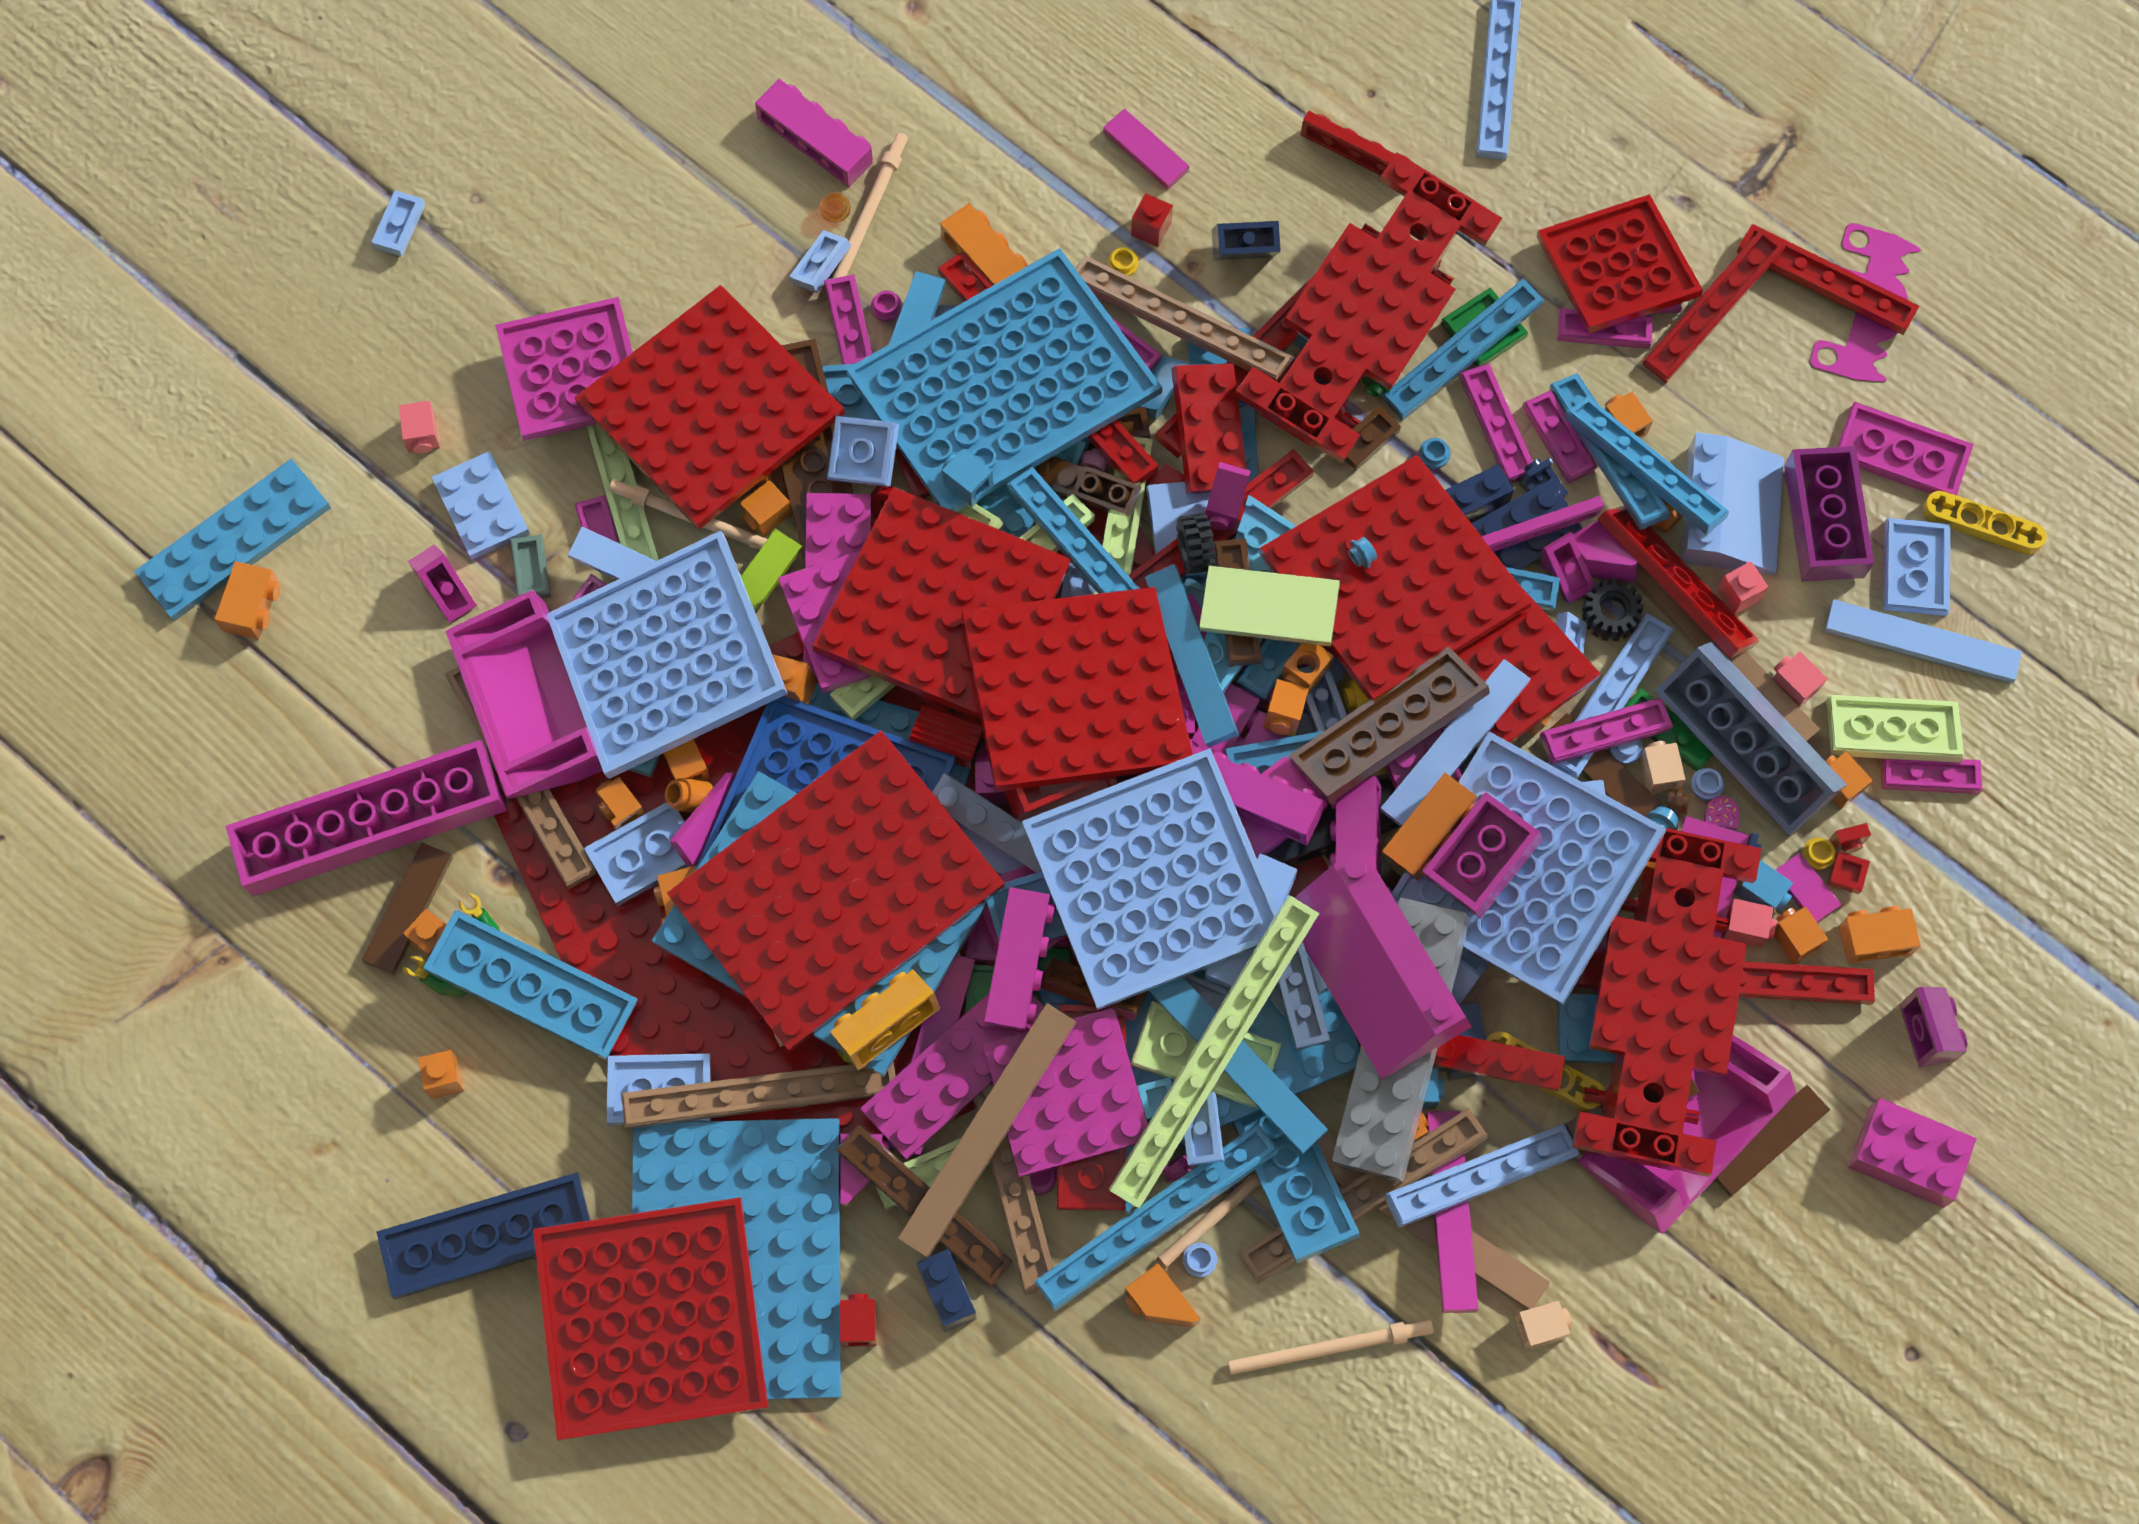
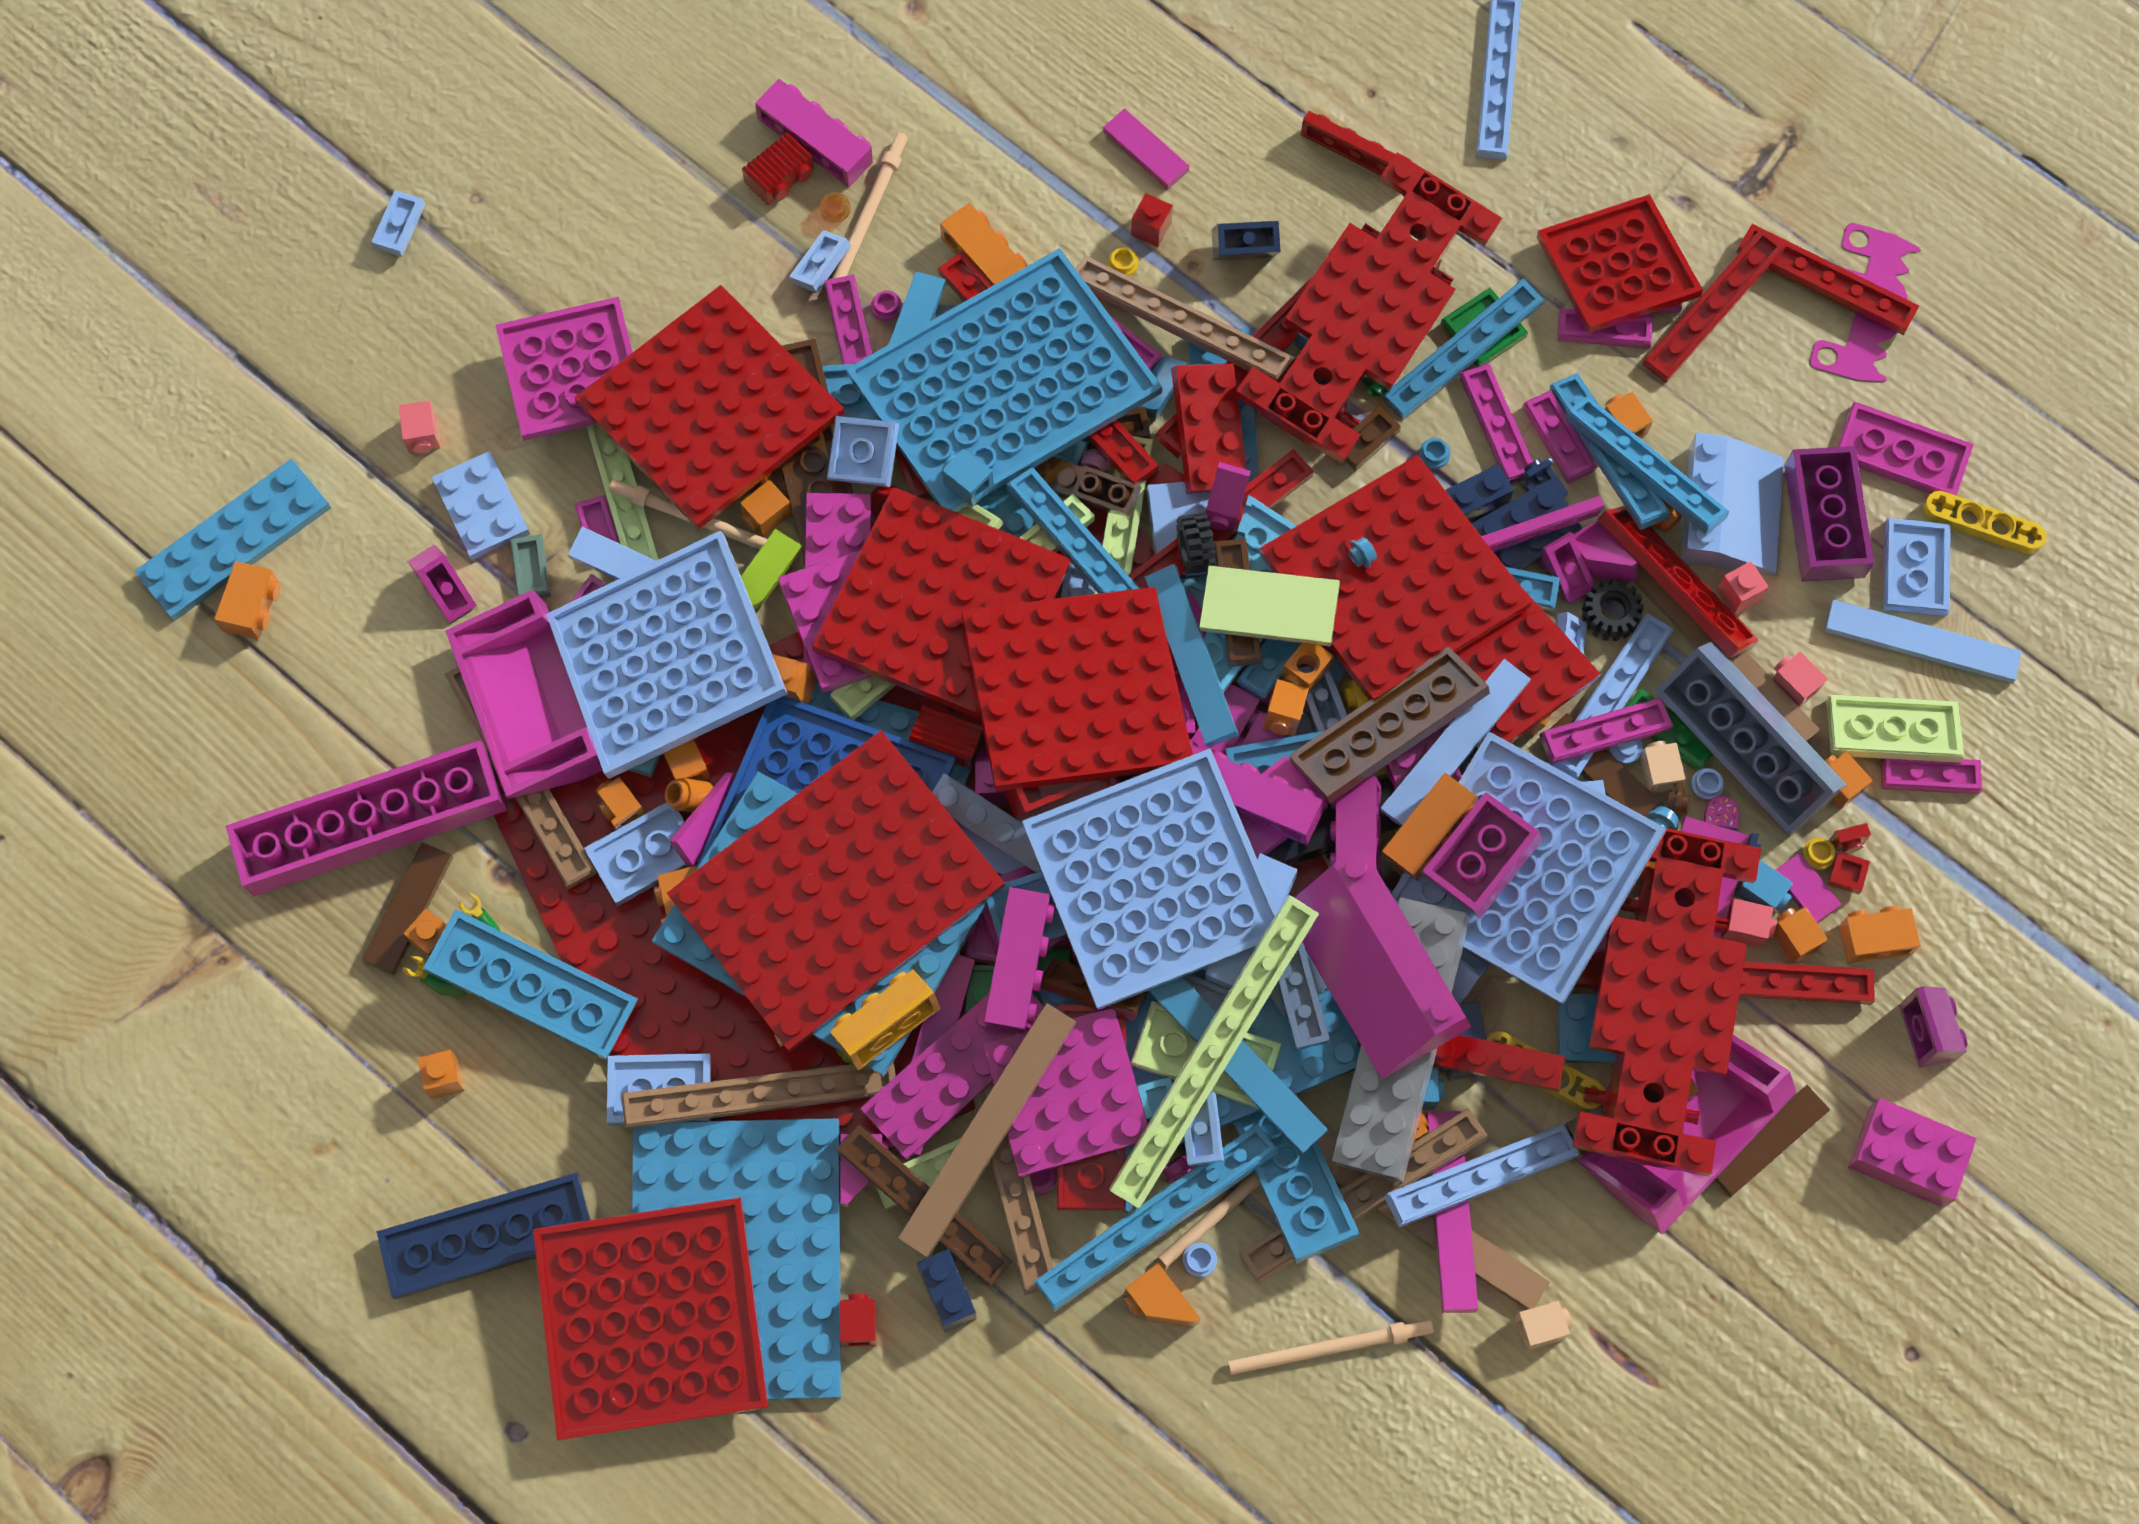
none -> red brick [742,132,814,205]

